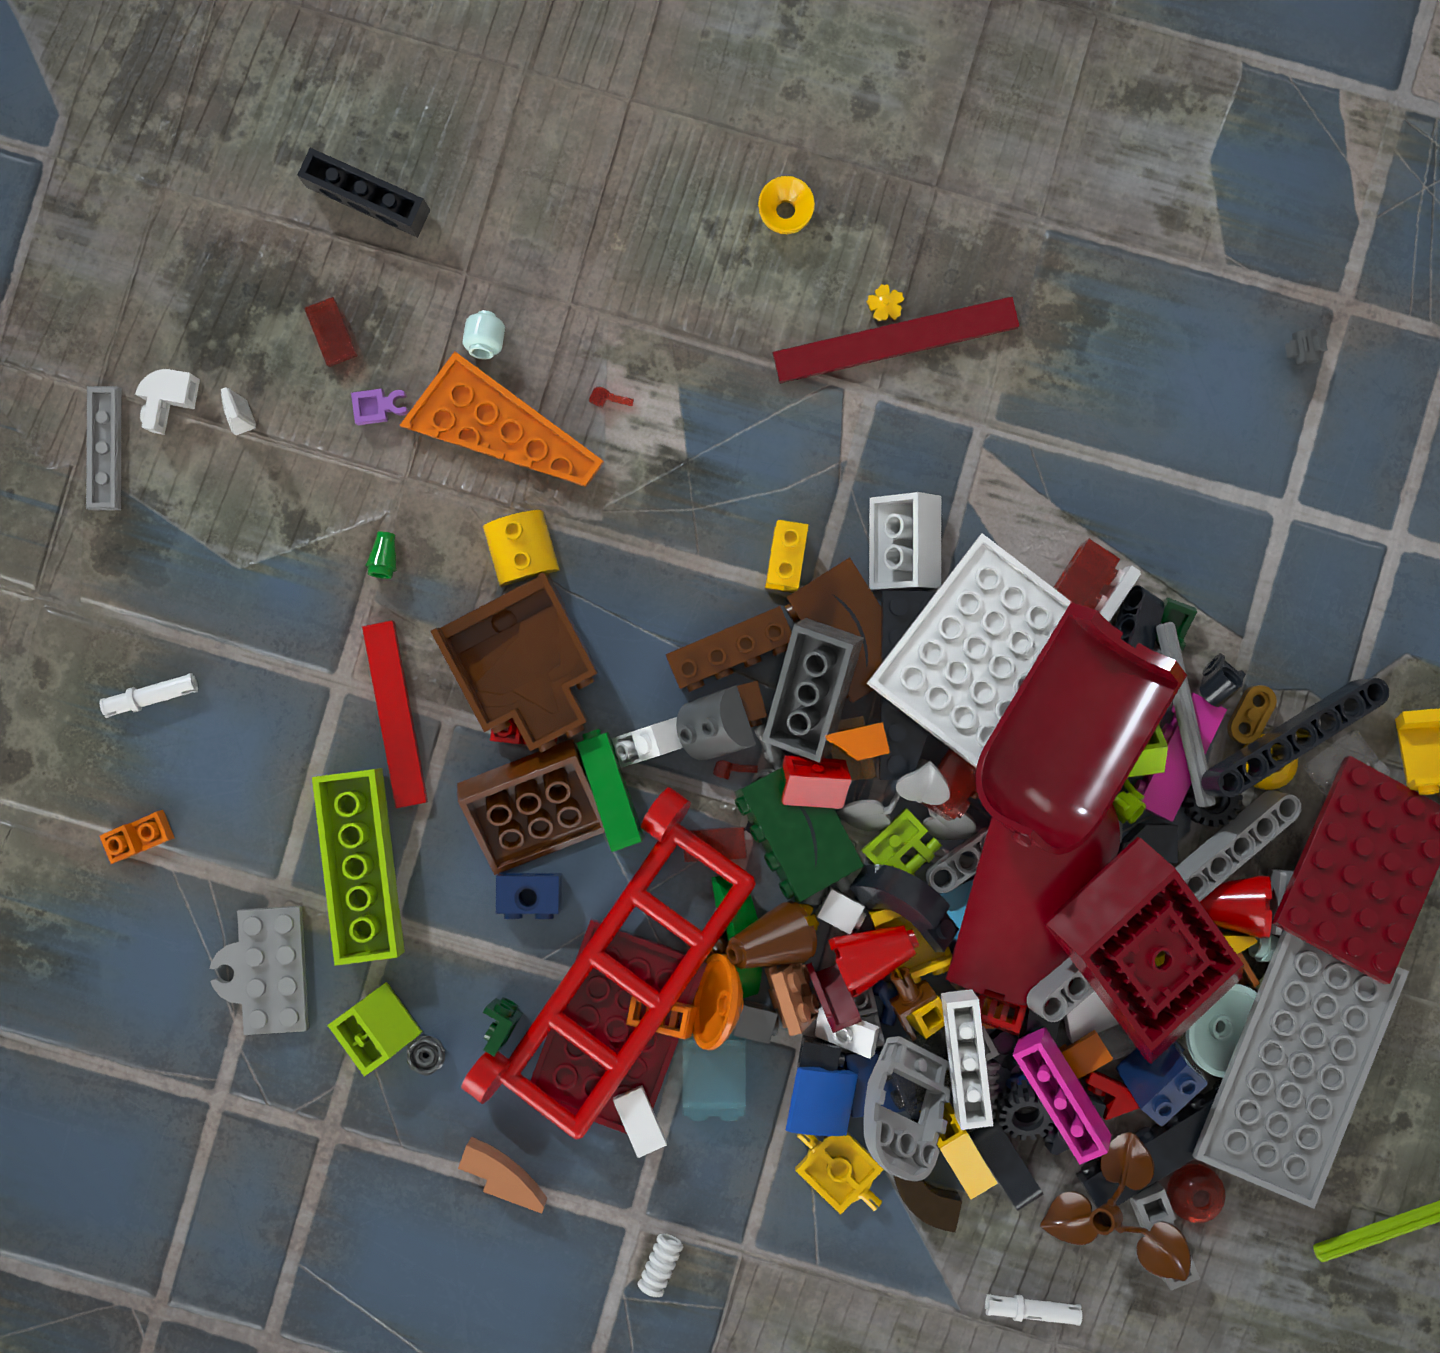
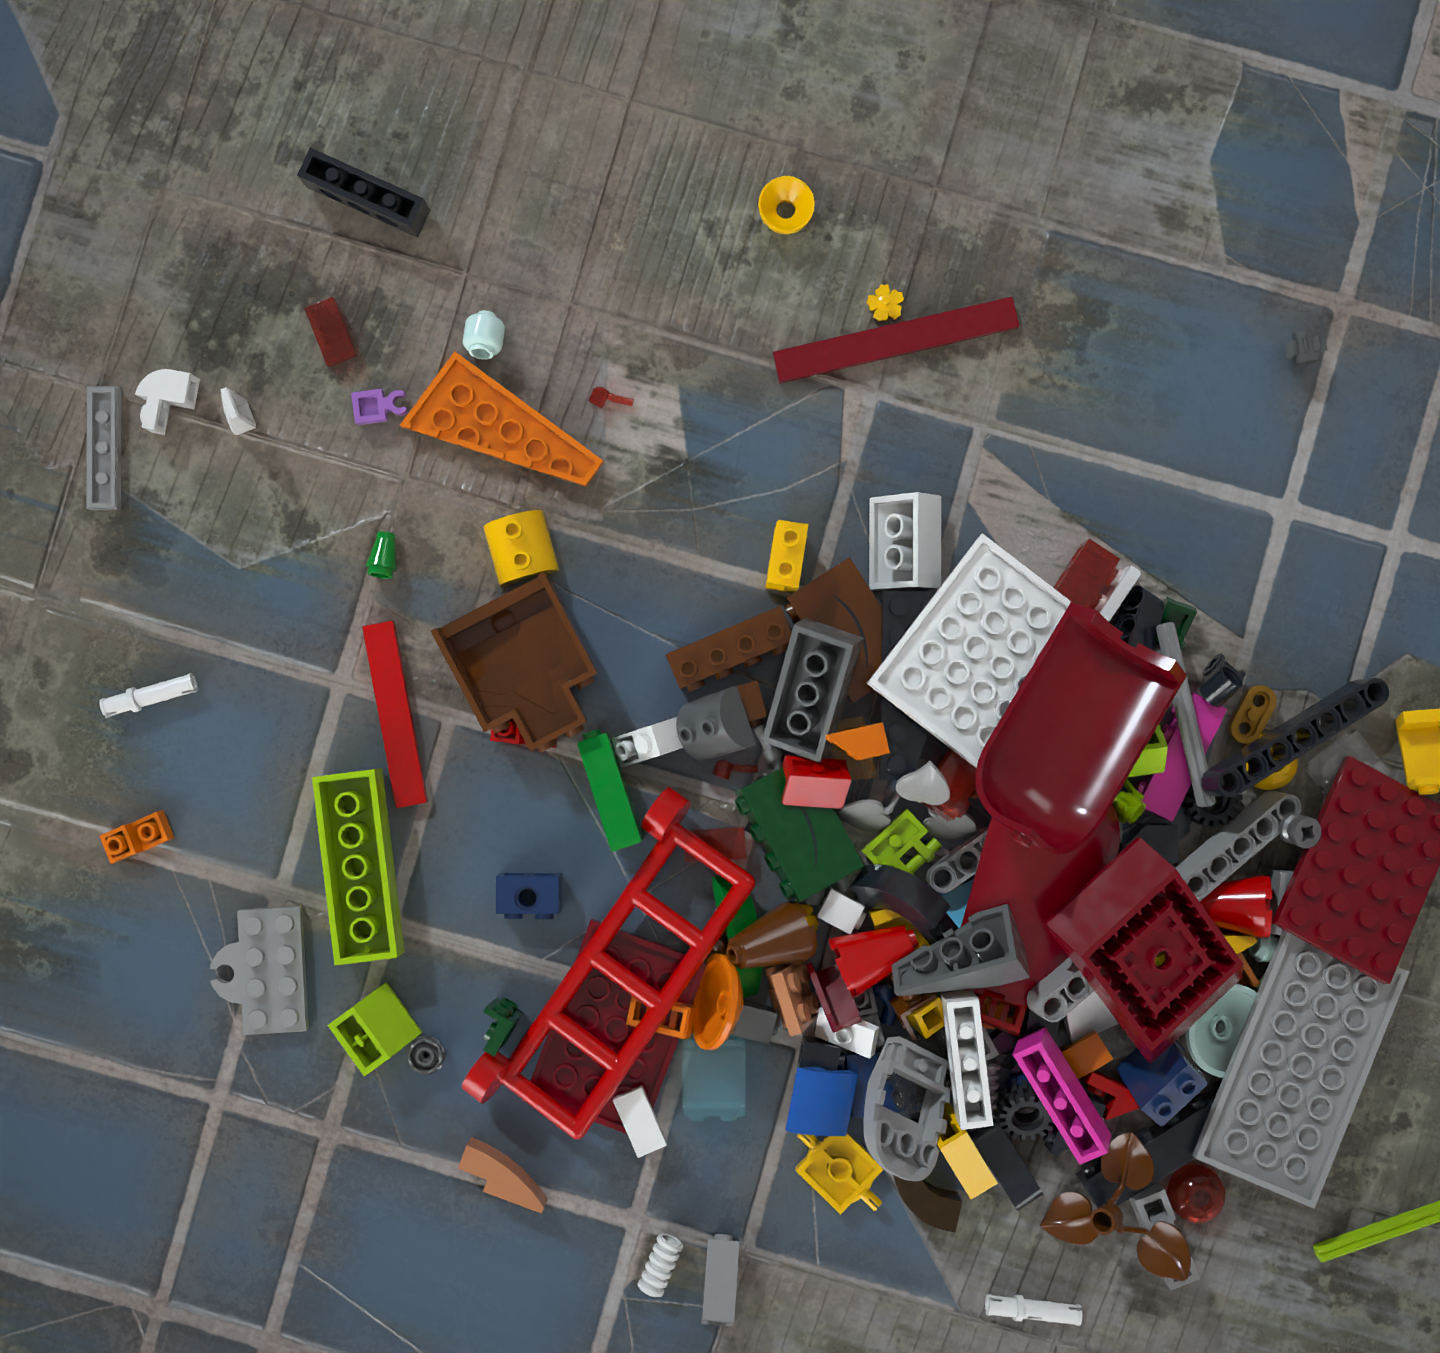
reddish brown slope [457,738,605,875] -> none
none -> light grey slope [701,1234,740,1327]
none -> dark grey wedge [892,904,1030,996]
none -> flat silver wheel [1278,812,1321,849]

